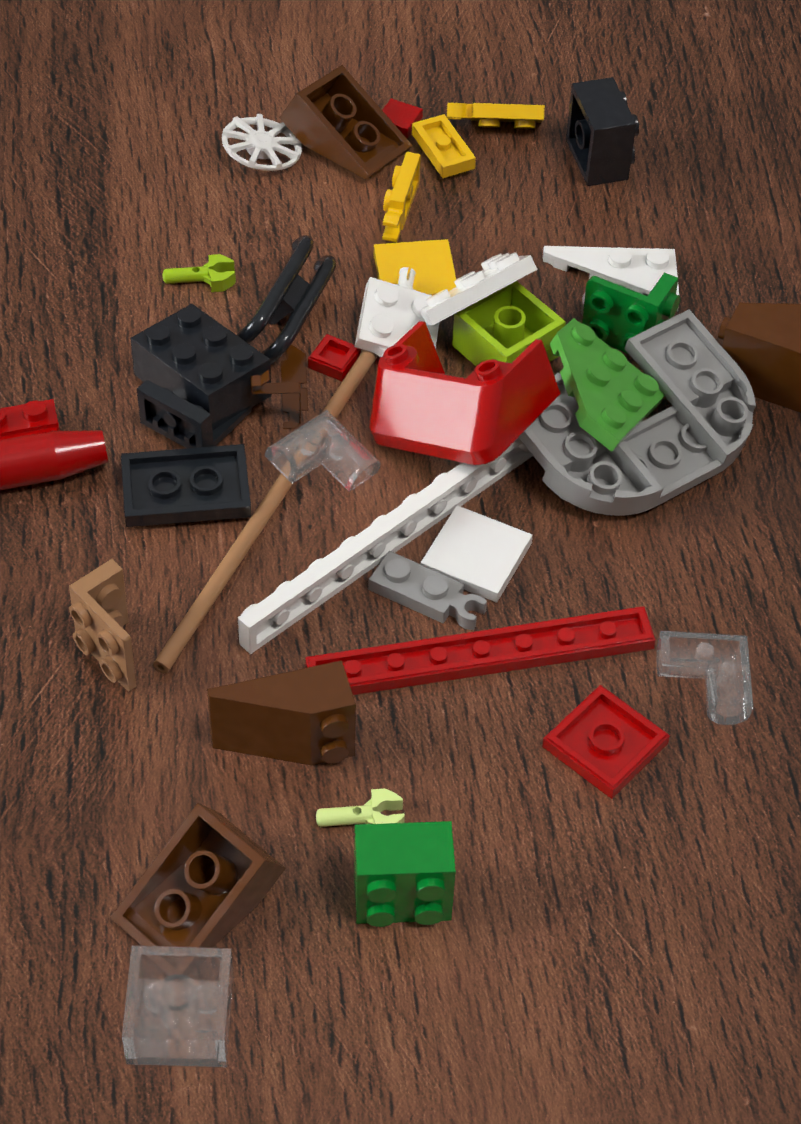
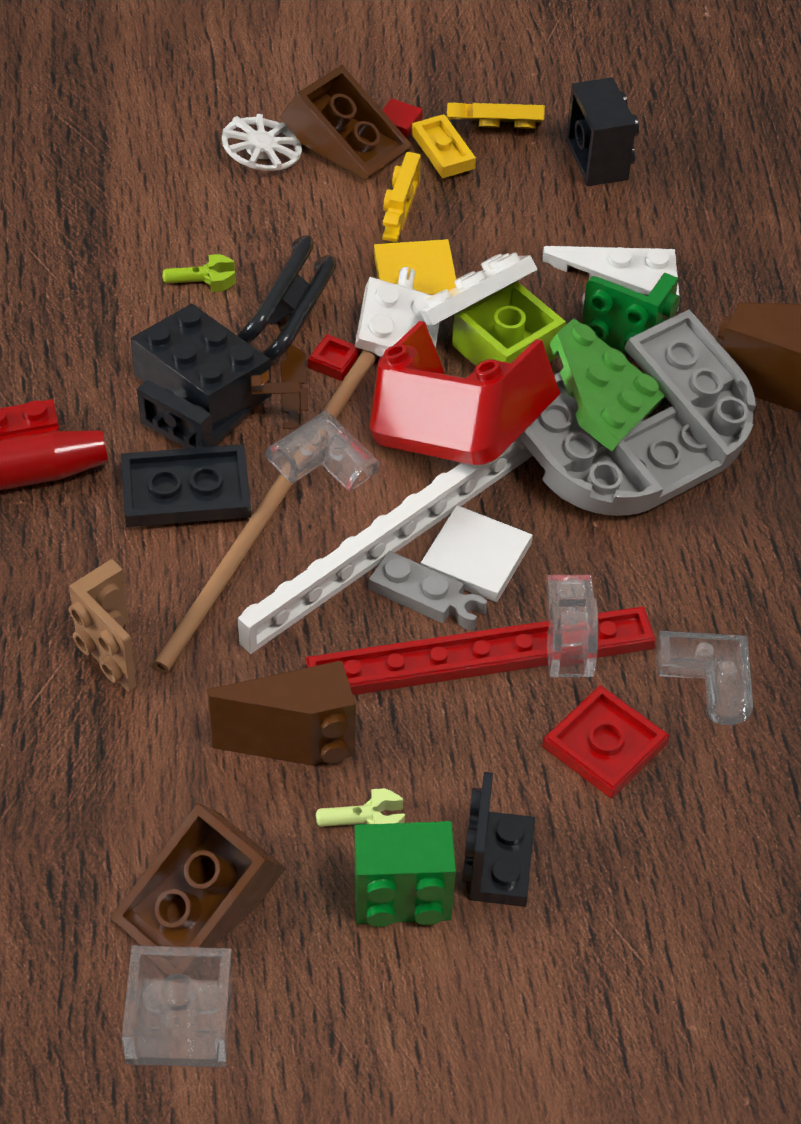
none -> black bracket [462,772,535,907]
none -> clear brick [546,575,598,677]

